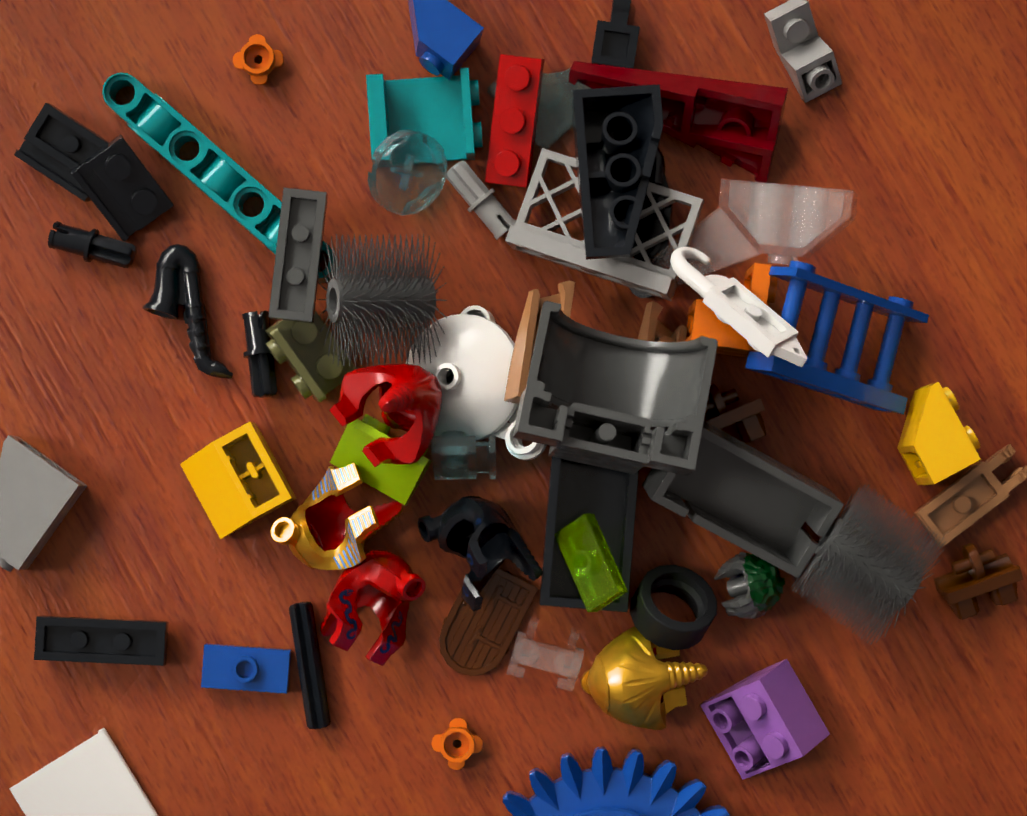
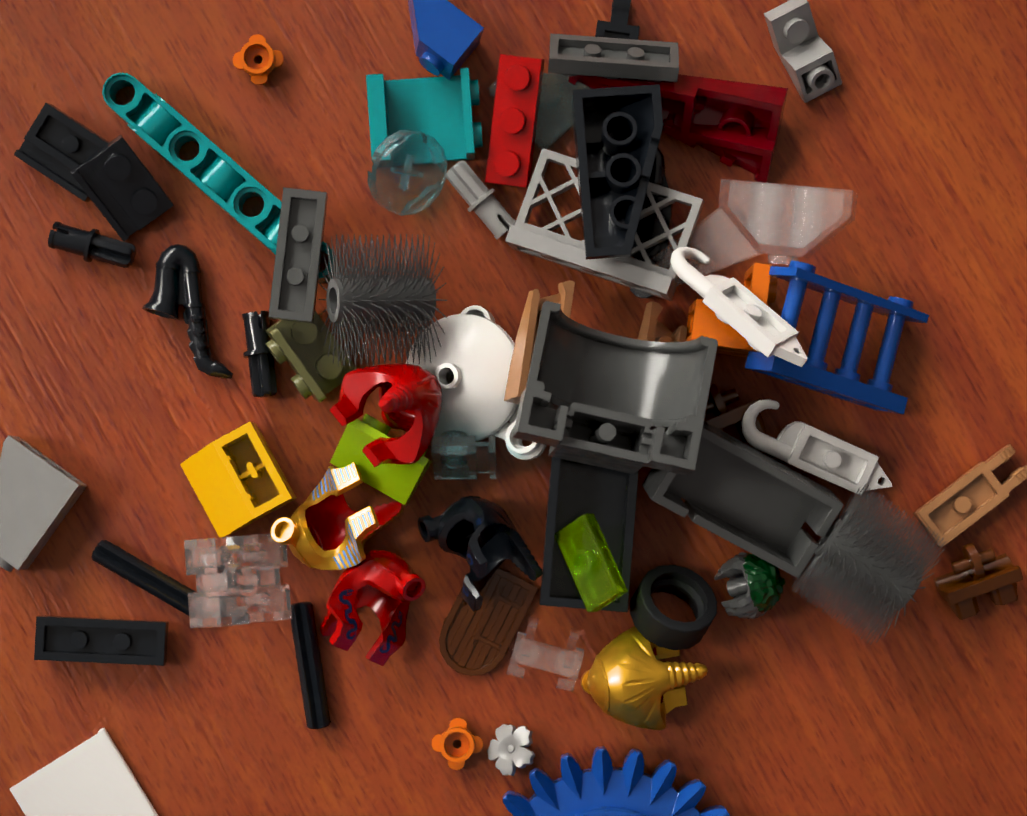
blue plate [201,643,292,694] -> none
medium lavender slope [700,659,830,780] -> none
yellow slope [897,382,981,485] -> none
none -> black axle [91,540,210,620]
none -> clear brick [184,533,292,628]
none -> light grey plant [487,724,535,776]
none -> dark grey plate [548,33,679,83]
none -> white plate [741,399,892,495]

